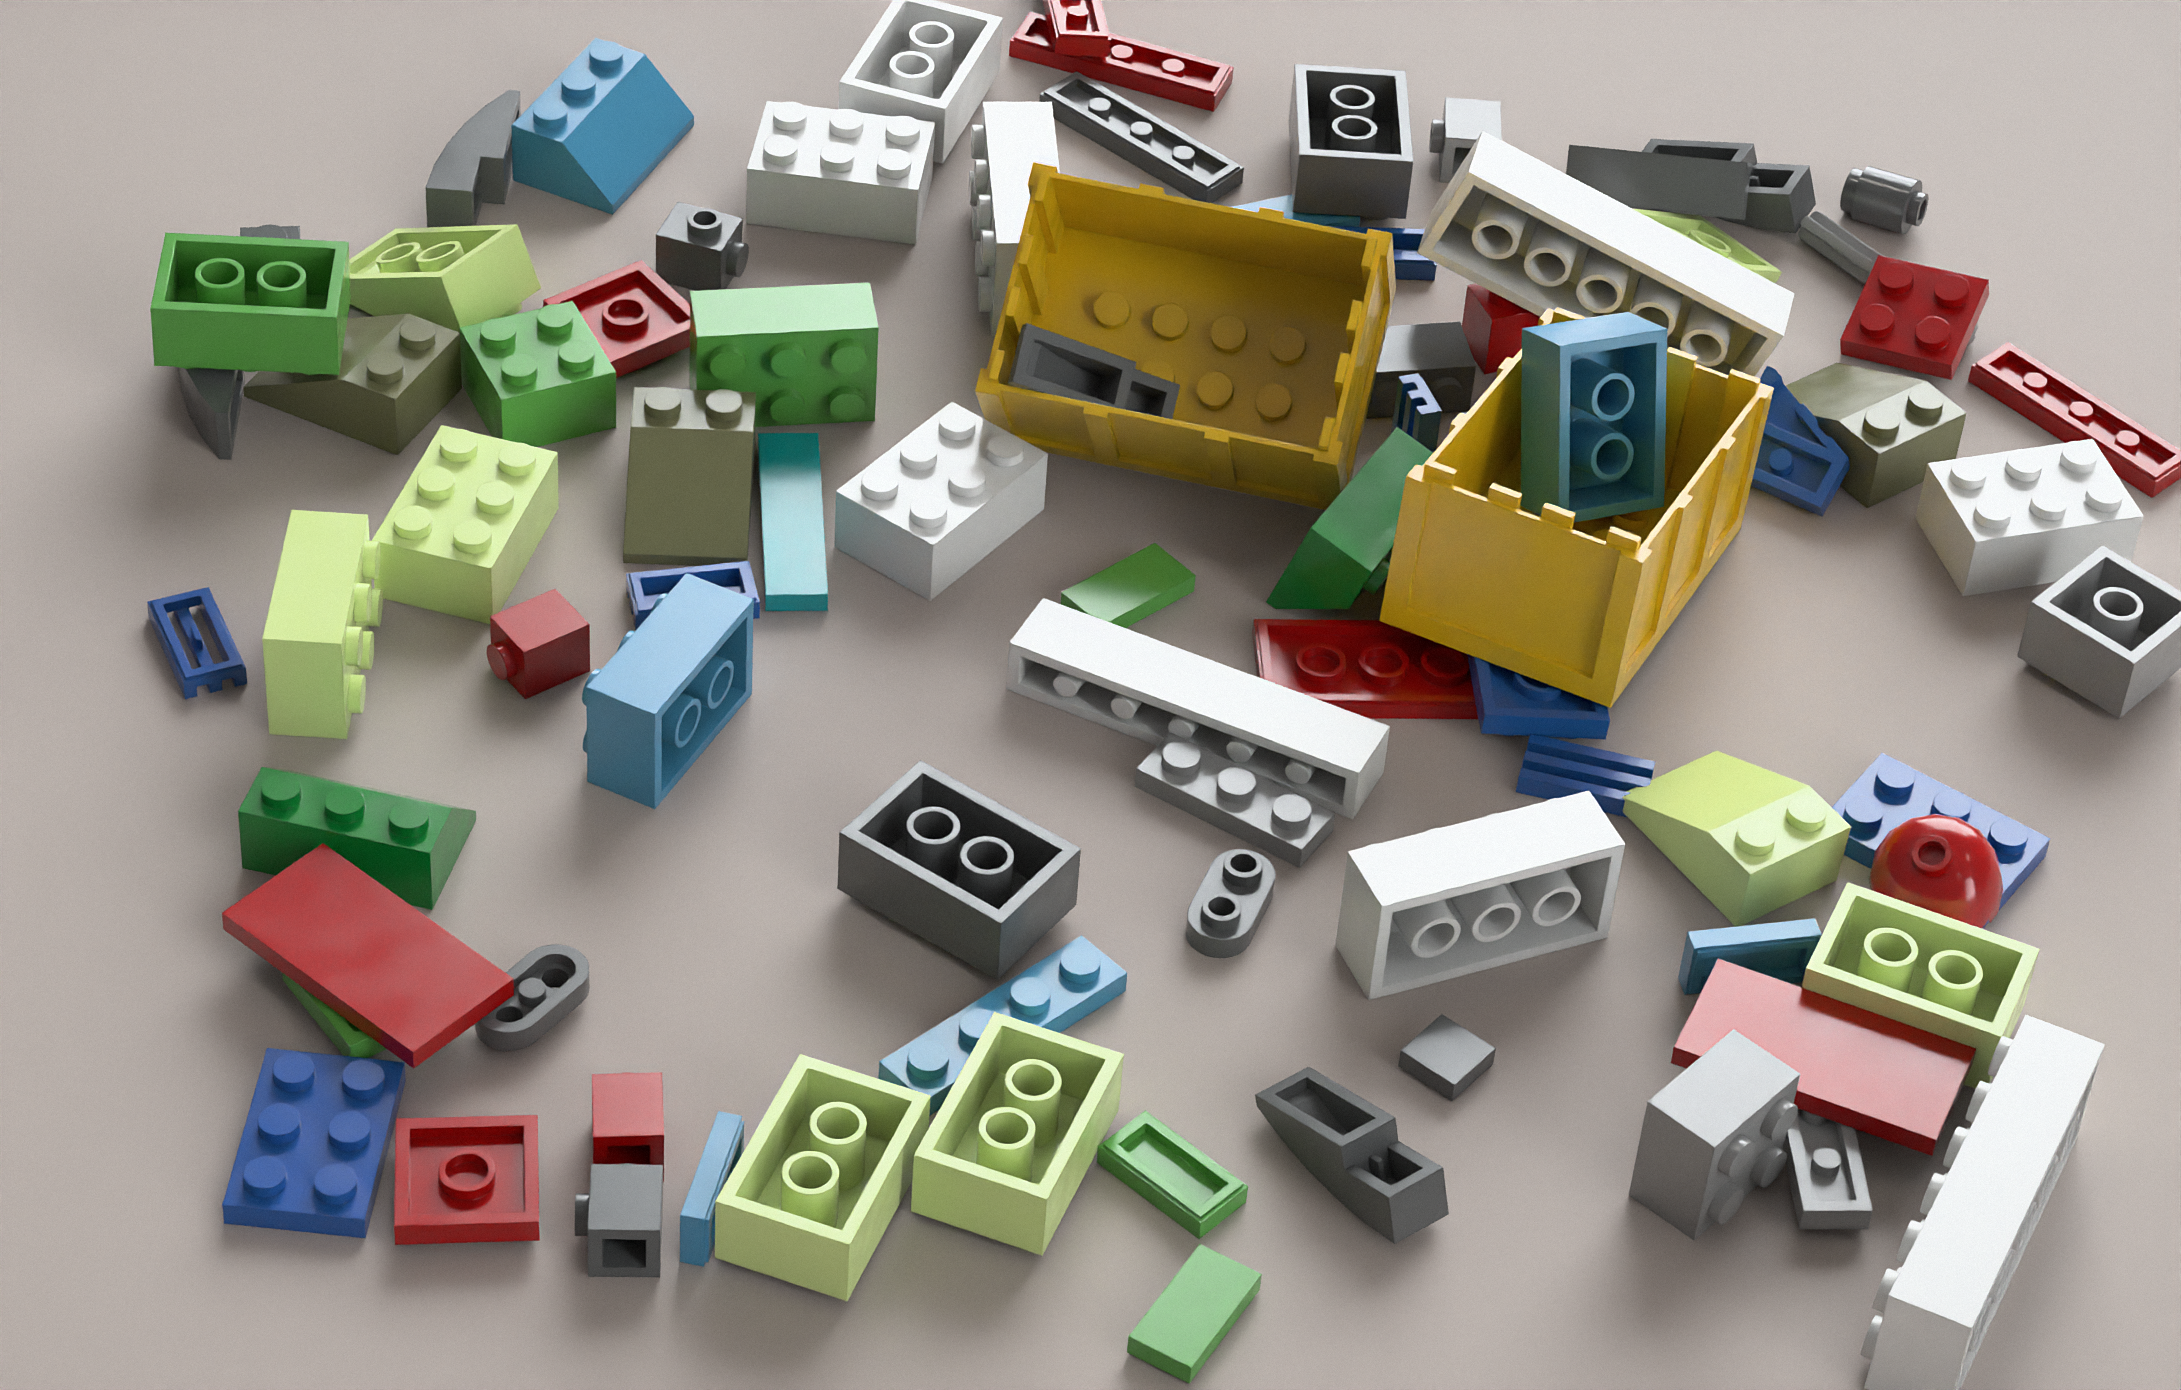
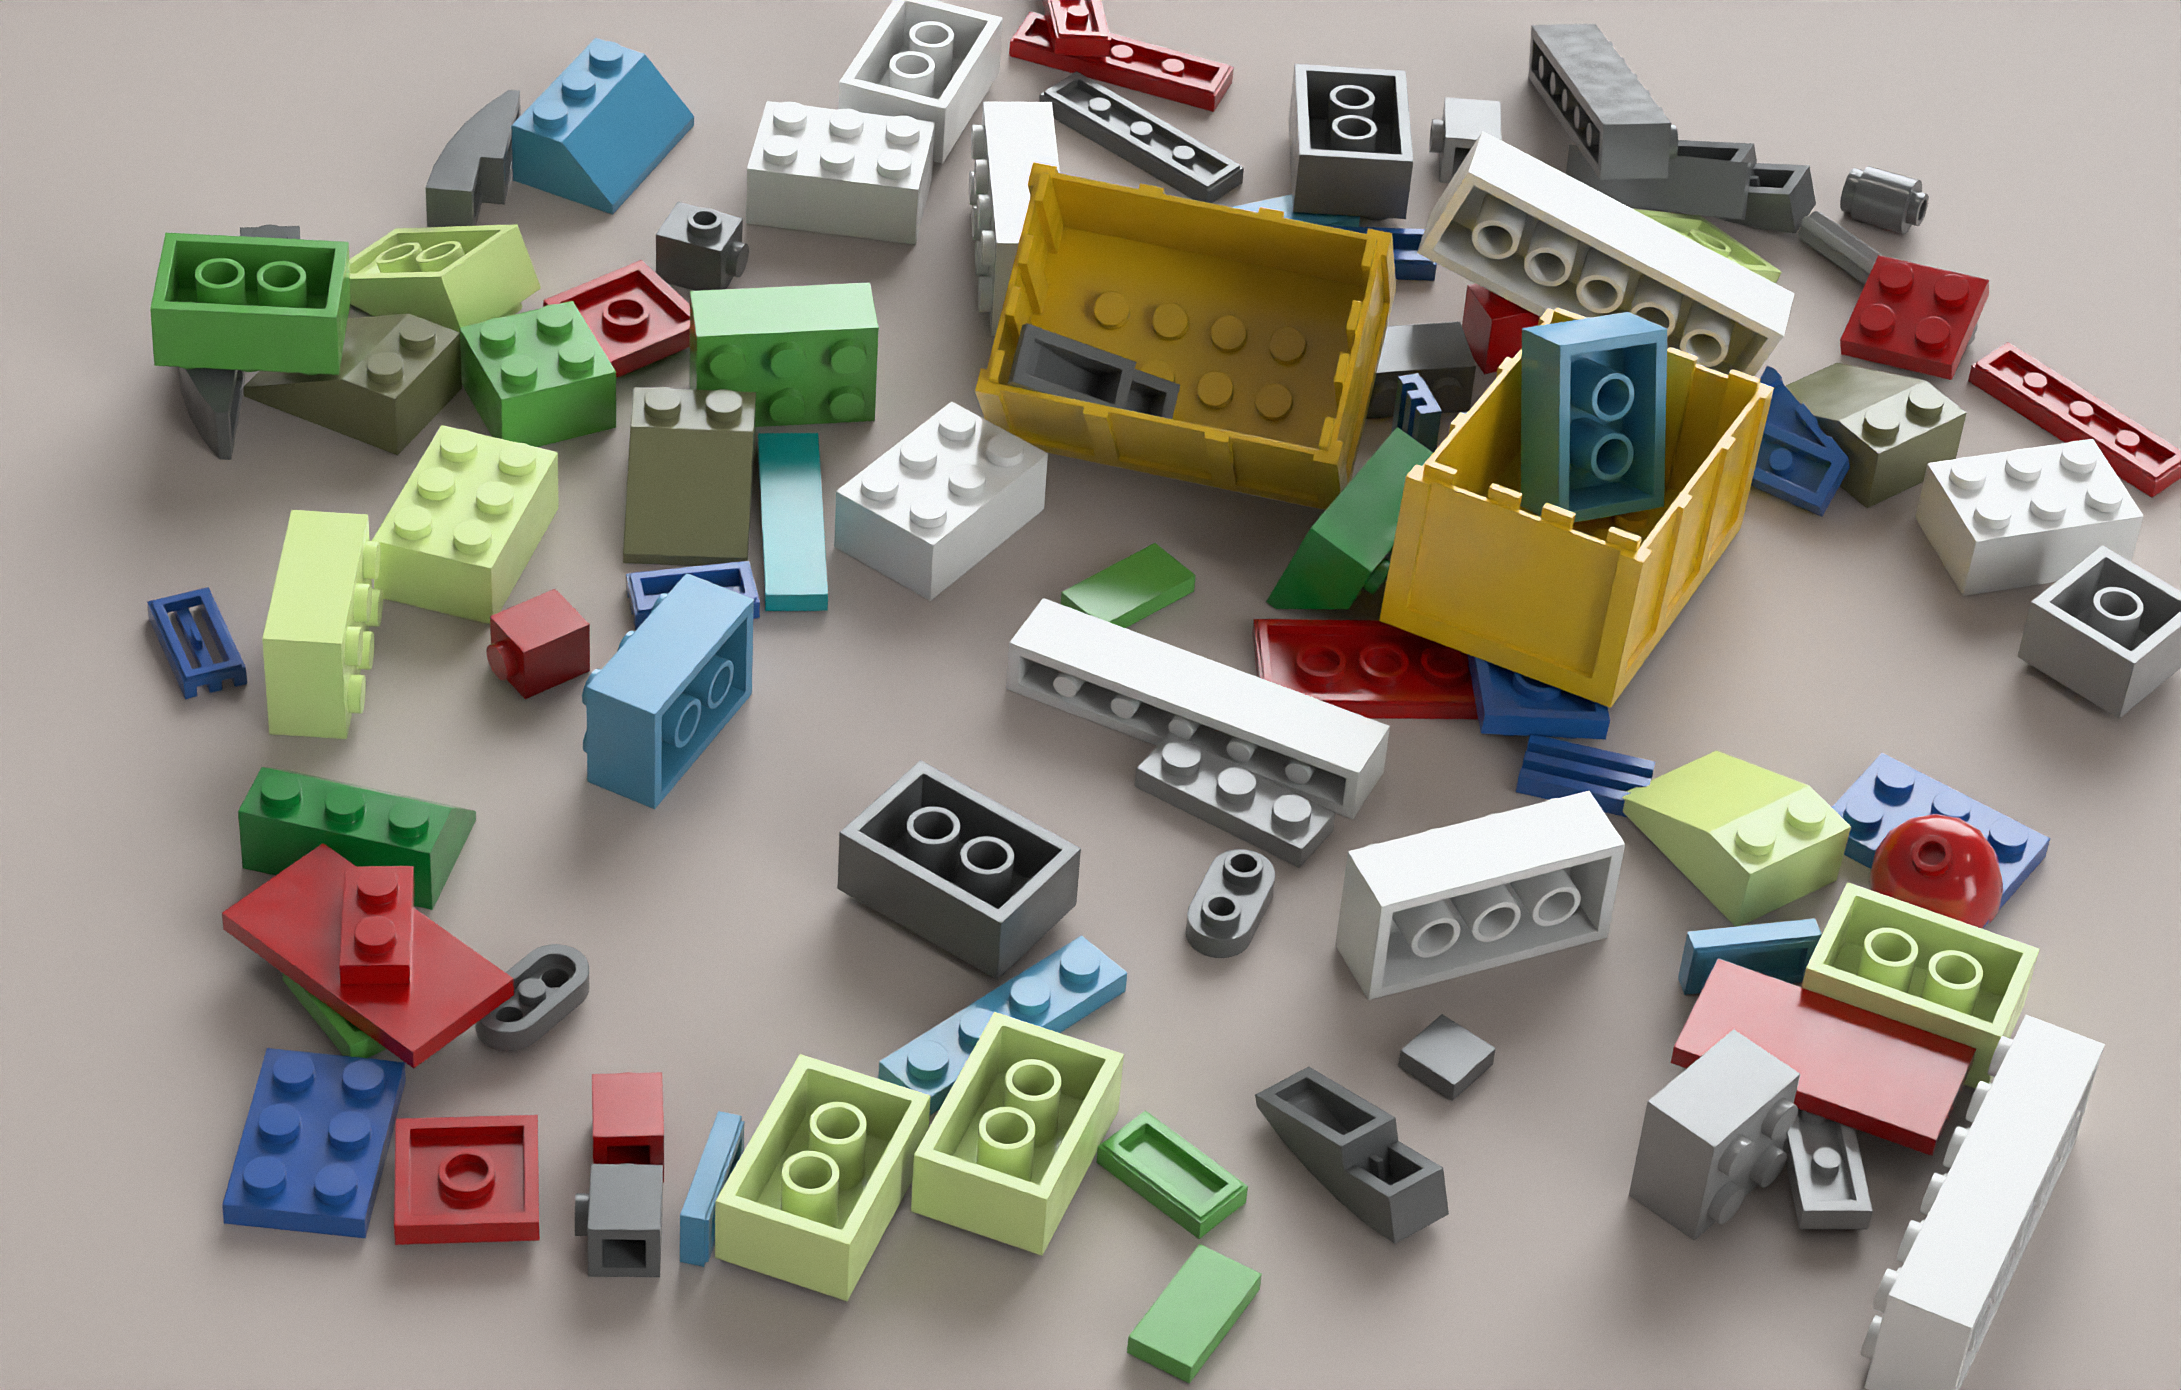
none -> red plate [339,866,414,985]
none -> dark grey brick [1528,24,1678,180]

